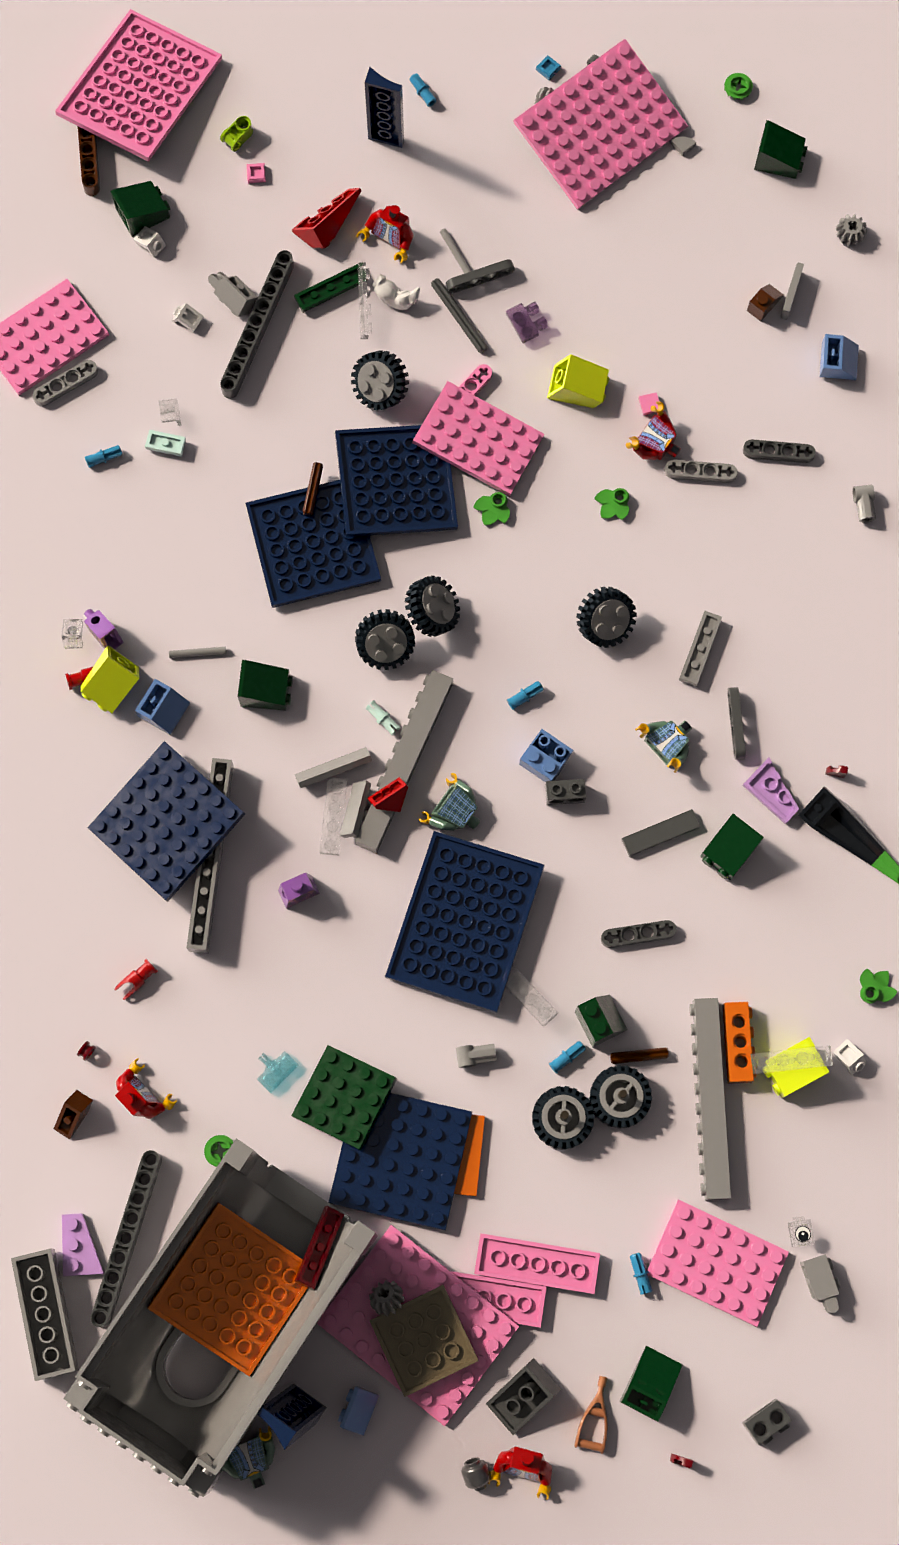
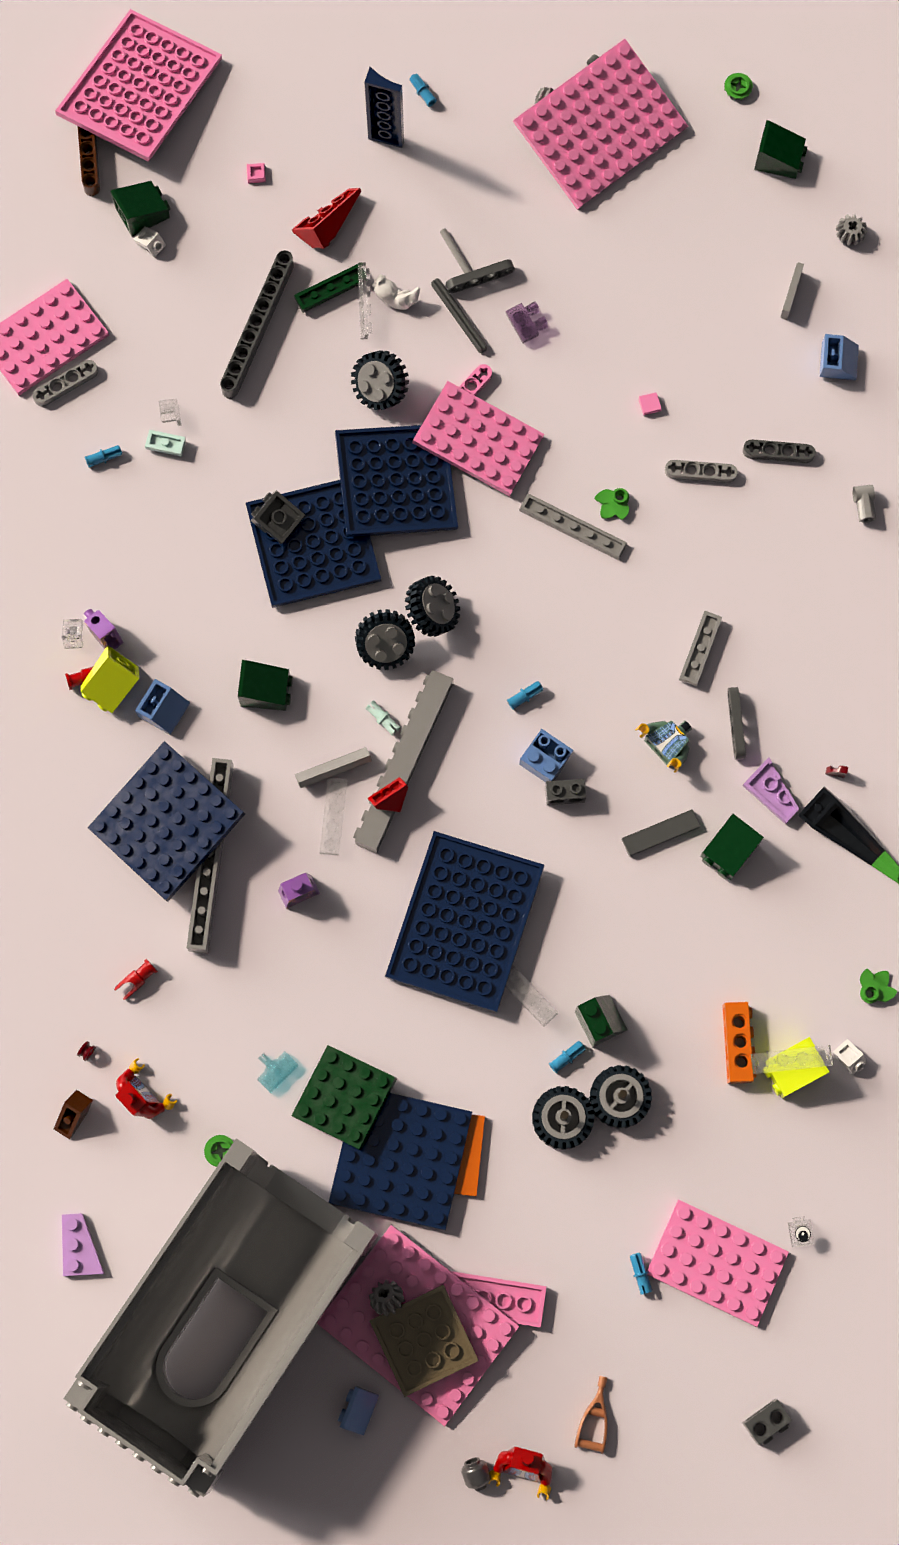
light grey brick [11,1248,79,1381] -> none
dark grey beam [91,1150,162,1327] -> none
orange plate [147,1202,307,1377] -> none
light grey bar [169,646,226,658] -> none
white bracket [172,303,204,332] -> none
light grey hinge [208,272,258,317] -> none
lime piece [220,116,253,152] -> none
torso [222,1426,275,1489] -> none
dark blue arch [257,1384,327,1450] -> none
dark red tile [295,1206,344,1290] -> none
reddish brown axle [303,462,323,516] -> none
light grey tile [340,781,371,838] -> none
red torso [356,205,414,263] -> none
sand green torso [419,773,480,831] -> none
light grey piece [456,1044,497,1068] -> none
bright green plate [473,492,510,525] -> none
bright pink plate [474,1234,600,1294] -> none
dark grey slope [486,1359,562,1435] -> none
dark azure tile [536,55,561,80] -> none
neon yellow slope [547,354,609,408] -> none
wheel [576,586,637,648] -> none
dark grey beam [601,920,676,948] -> none
reddish brown axle [610,1047,669,1064] -> none
dark green slope [619,1346,683,1422] -> none
torso [626,401,681,460] -> none
dark red tile [670,1453,693,1468] -> none
light grey tile [671,137,696,156] -> none
light grey brick [689,998,731,1200] -> none
reddish brown slope [747,284,784,321] -> none
light grey hinge [800,1254,840,1313] -> none
none -> dark grey plate [250,490,305,544]
none -> light grey tile [519,493,627,560]

